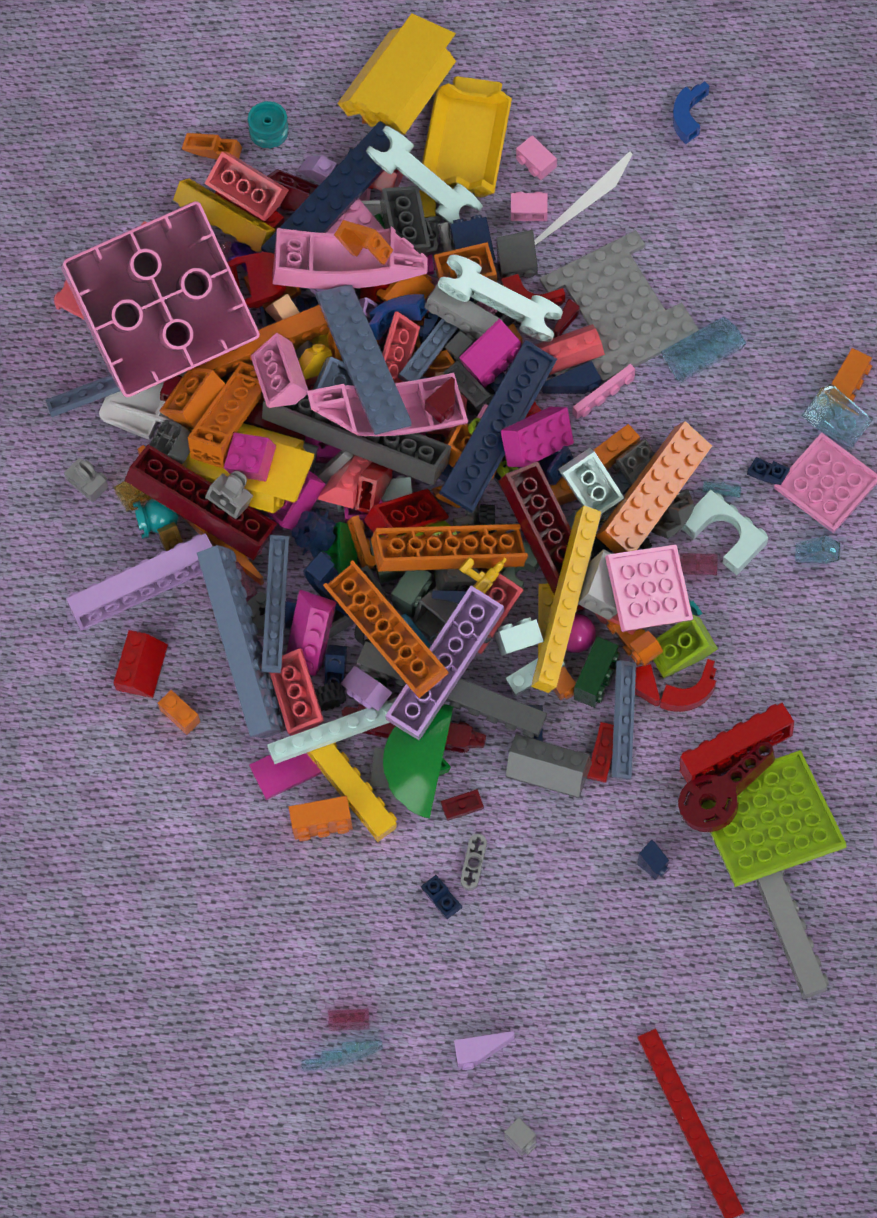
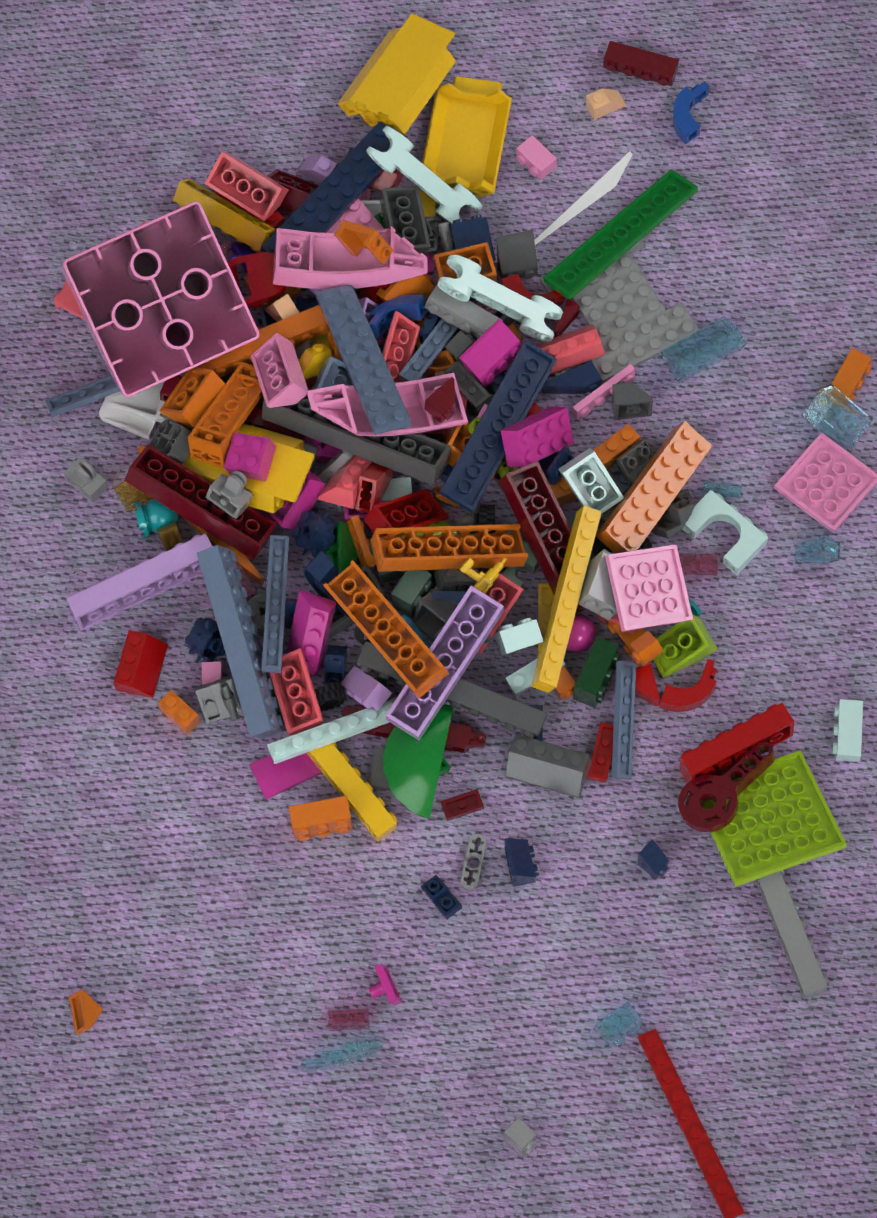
orange slope [182,133,243,160] -> none
teal wheel [247,101,289,149] -> none
lavender slope [454,1031,515,1070] -> none
bright pink brick [511,192,548,221] -> none
dark blue slope [747,457,790,485] -> none
none -> orange slope [69,990,102,1035]
none -> dark blue brick [185,617,225,663]
none -> dark grey plate [194,676,243,725]
none -> bright pink brick [202,661,223,685]
none -> dark pink tile [369,964,402,1005]
none -> dark blue slope [504,838,539,887]
none -> green plate [543,169,698,300]
none -> light nougat slope [586,88,626,120]
none -> clear light blue brick [595,1001,642,1048]
none -> dark red brick [603,41,679,86]
none -> dark grey slope [612,381,653,420]
none -> light aqua brick [832,699,863,762]

